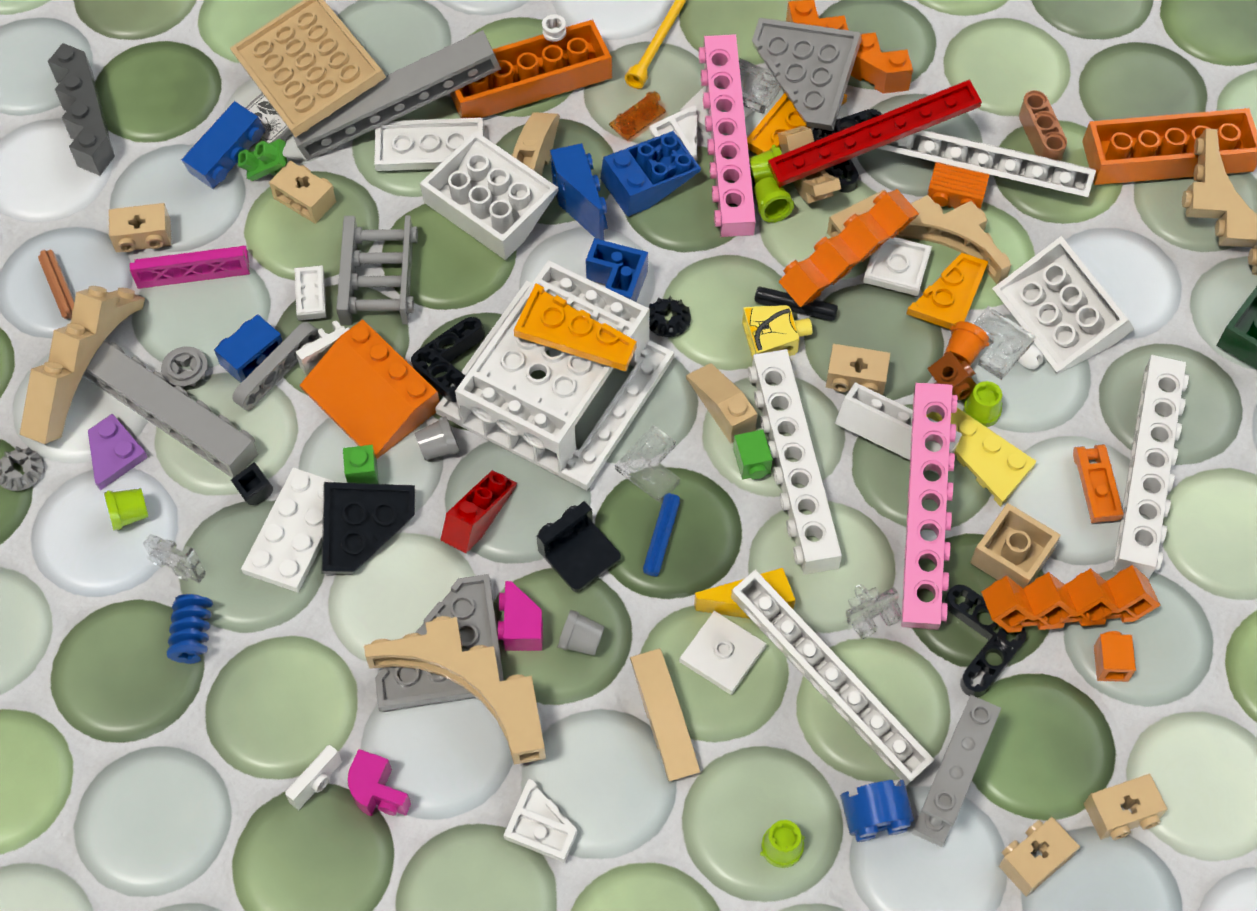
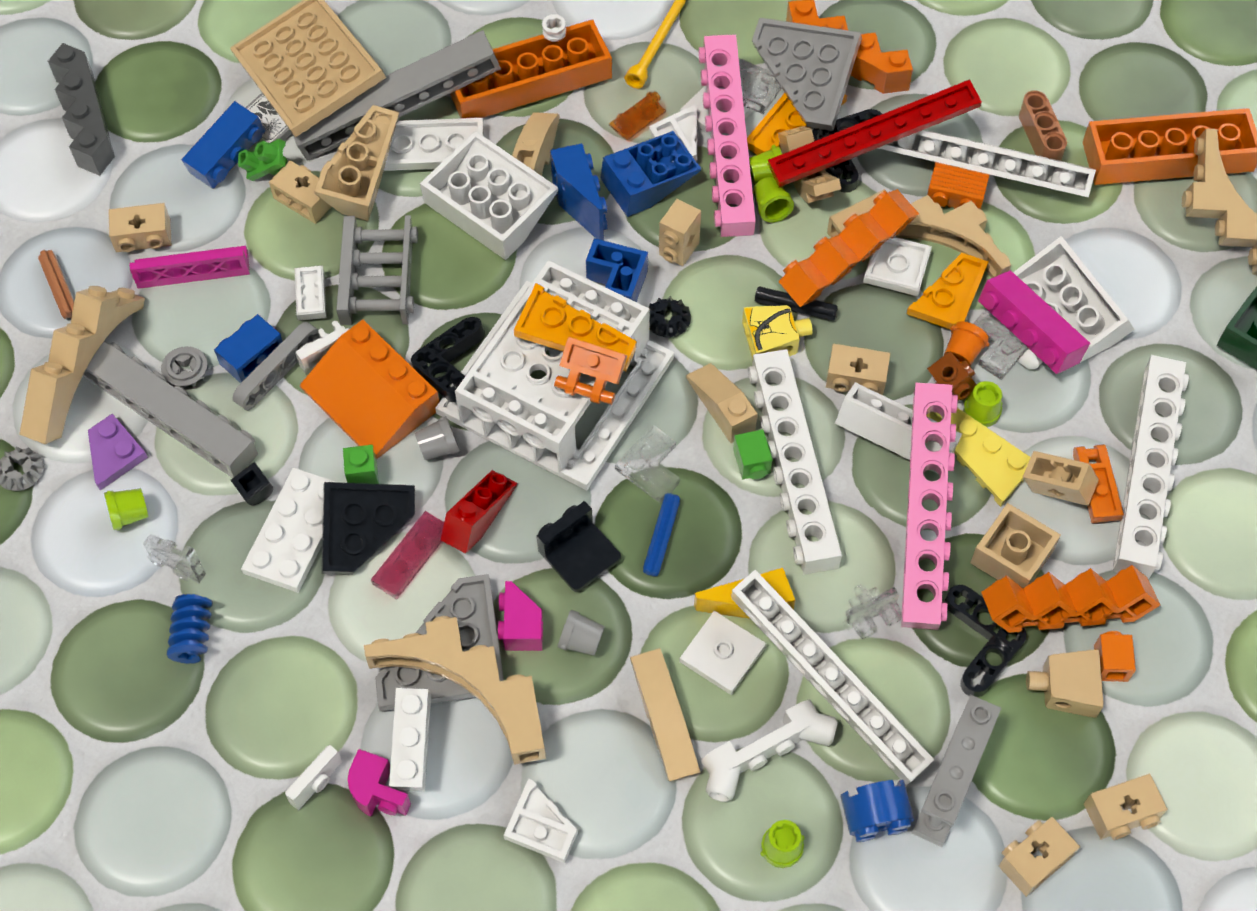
none -> tan wedge [314,105,399,221]
none -> clear pink plate [371,511,444,600]
none -> white brick [389,688,431,791]
none -> orange plate [554,337,627,405]
none -> tan brick [659,199,701,266]
none -> white plate [701,700,838,802]
none -> dark pink brick [978,270,1090,374]
none -> tan brick [1023,451,1099,506]
none -> tan torso [1026,649,1104,718]

